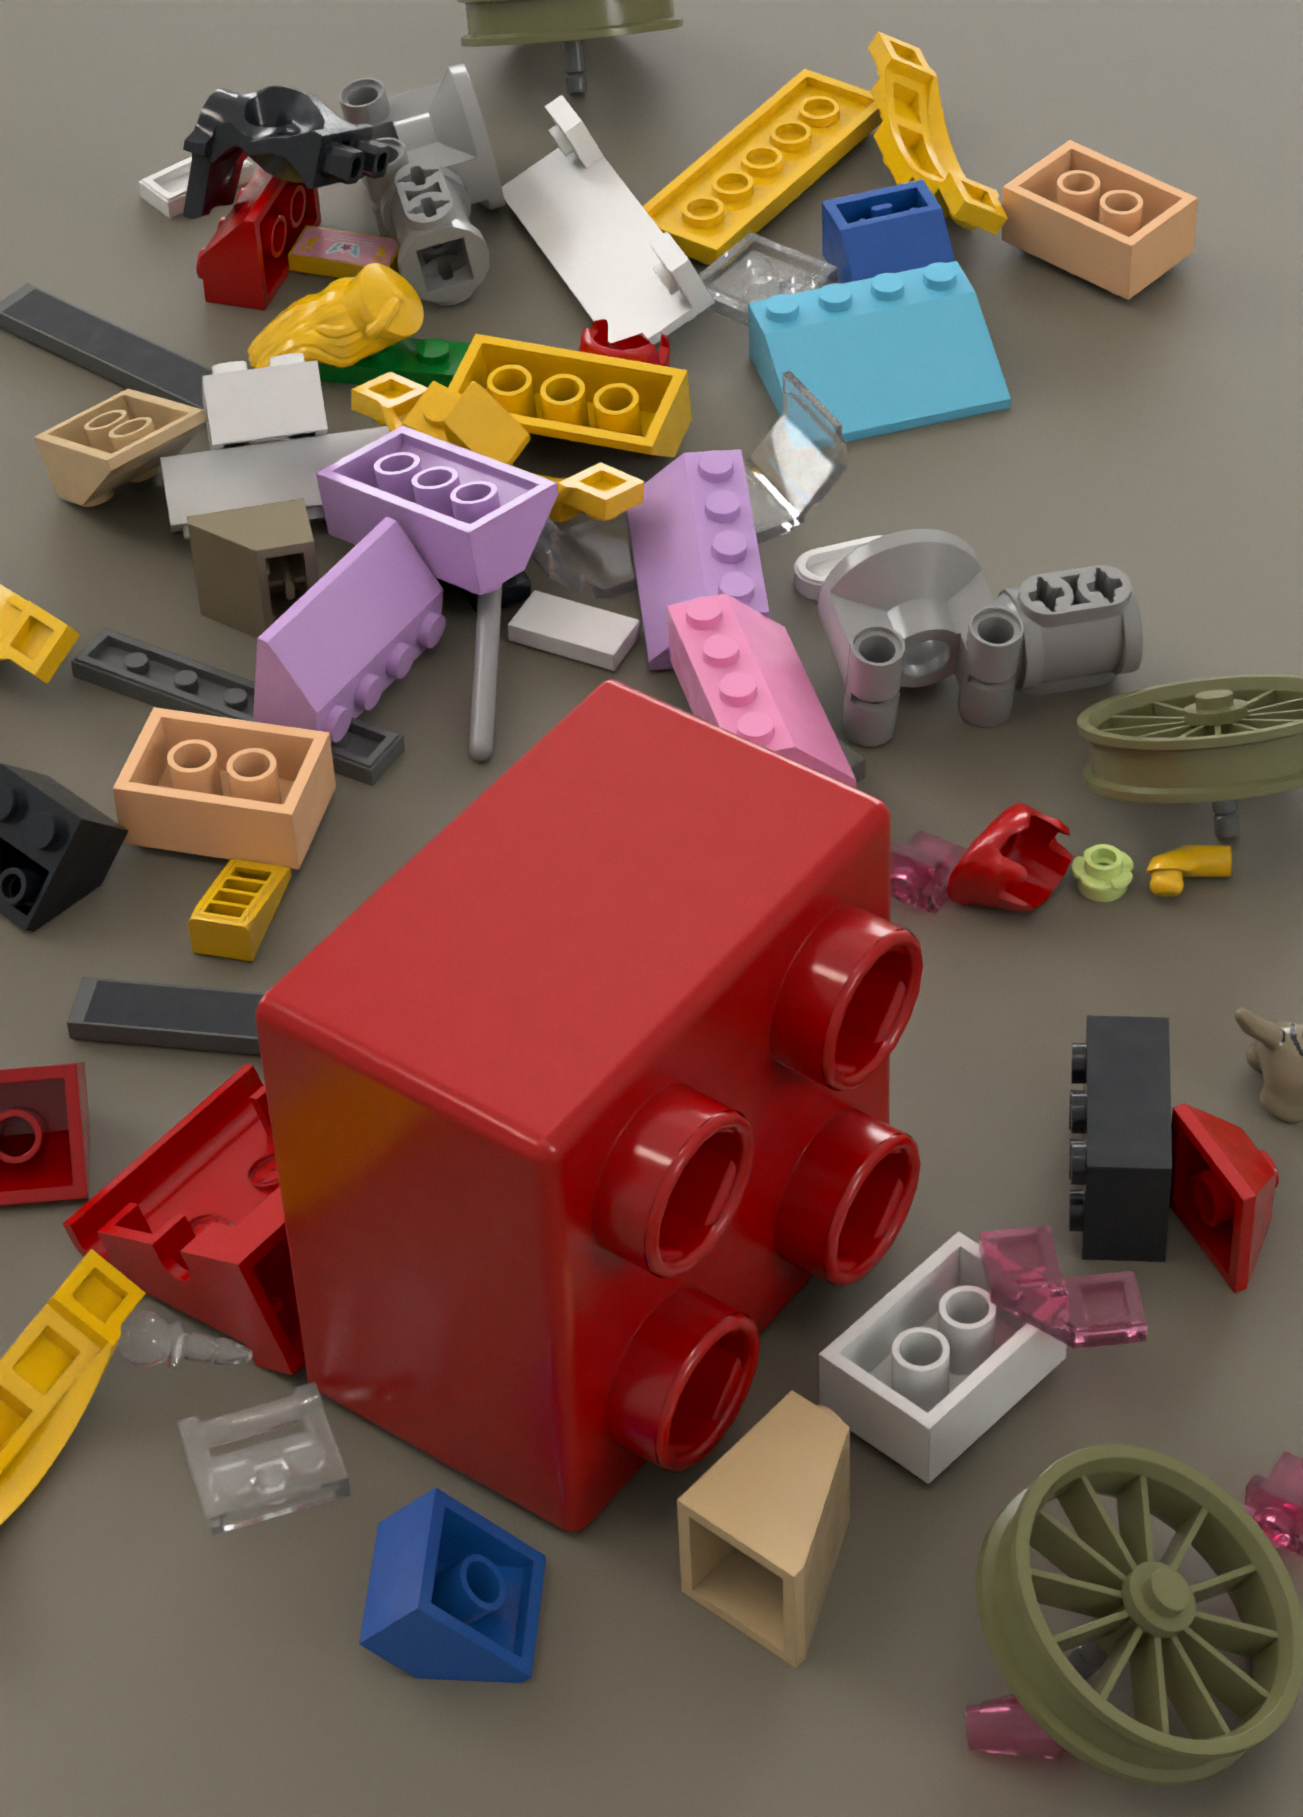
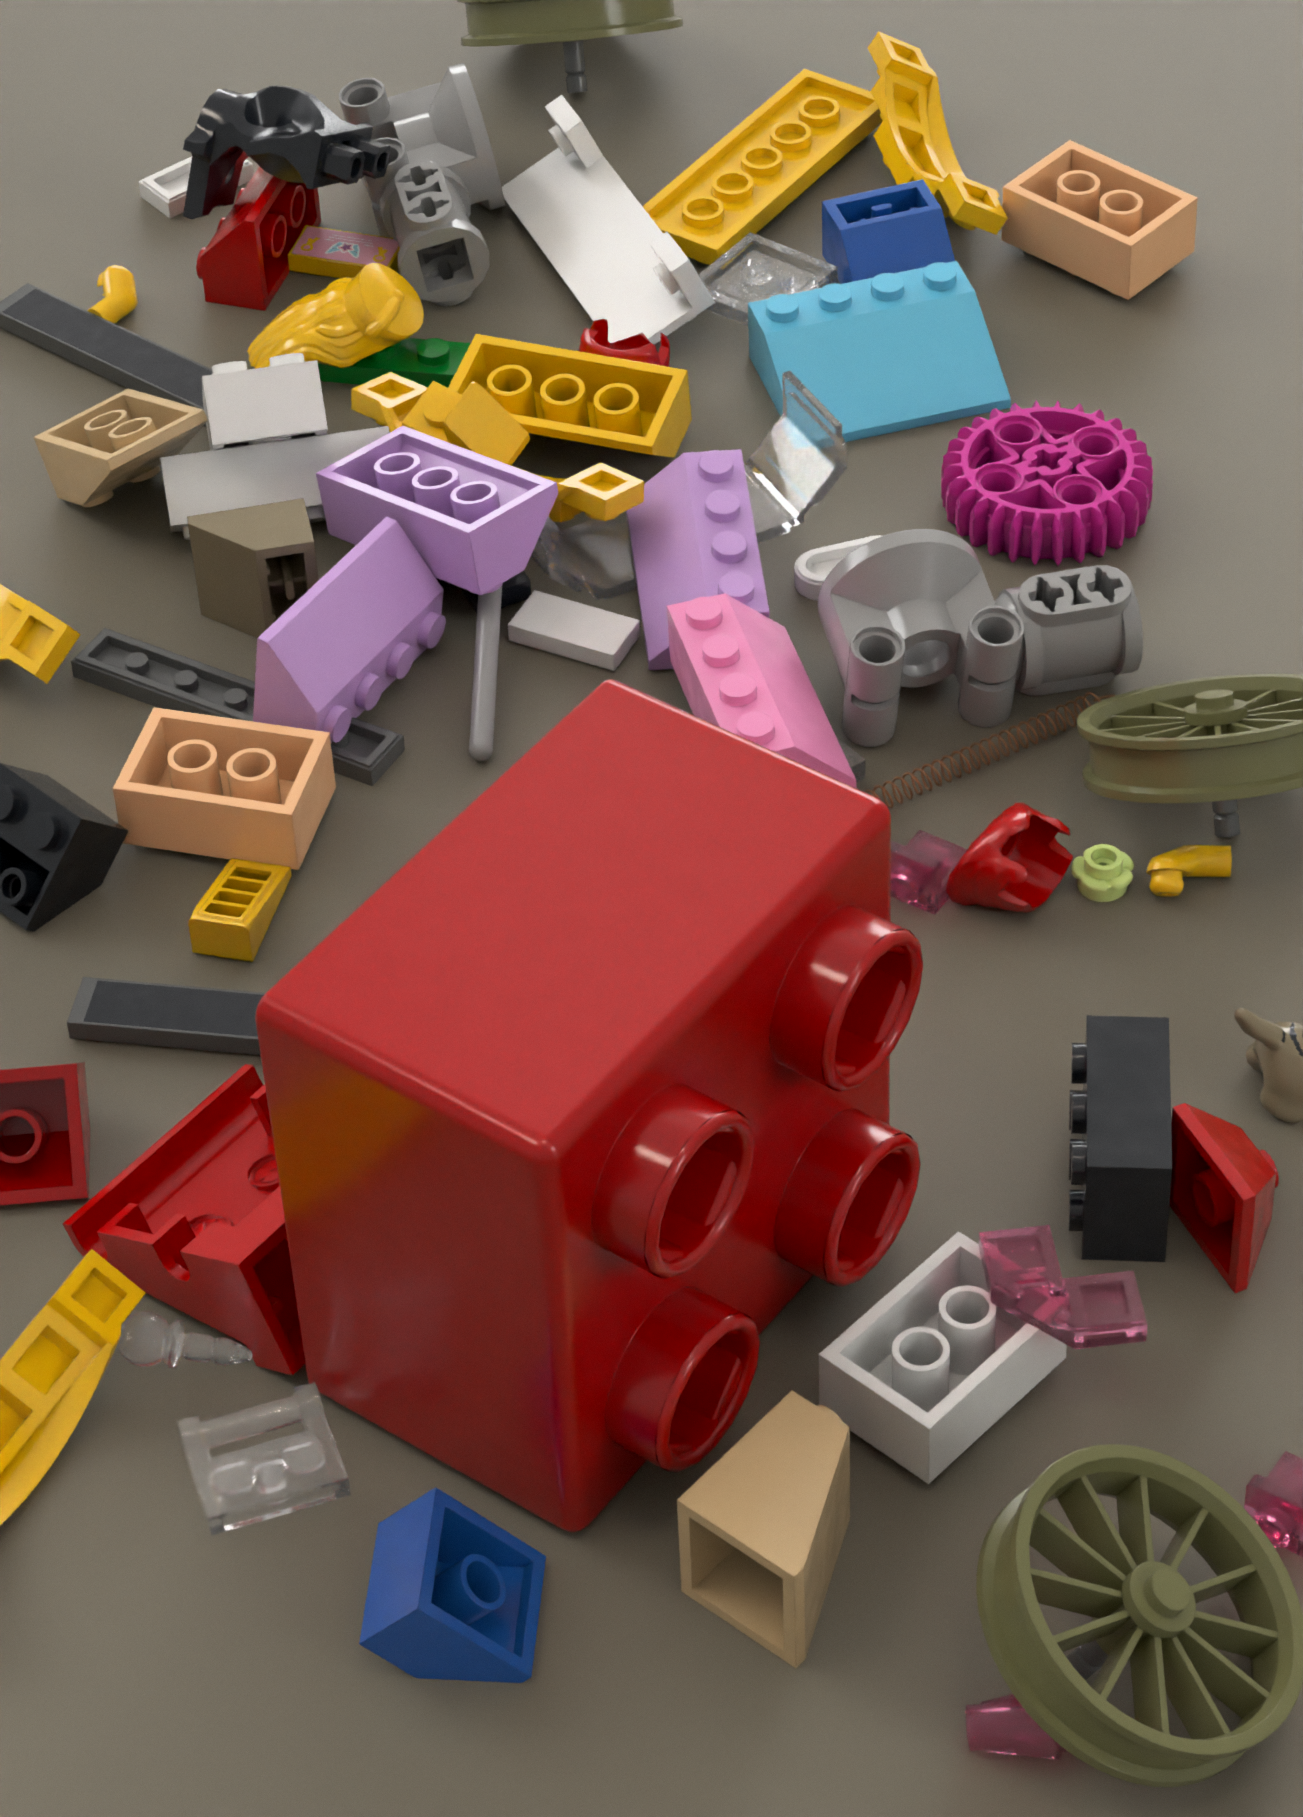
none -> yellow arm [87,265,138,324]
none -> medium nougat piece [864,692,1116,808]
none -> dark pink gear [941,400,1153,567]

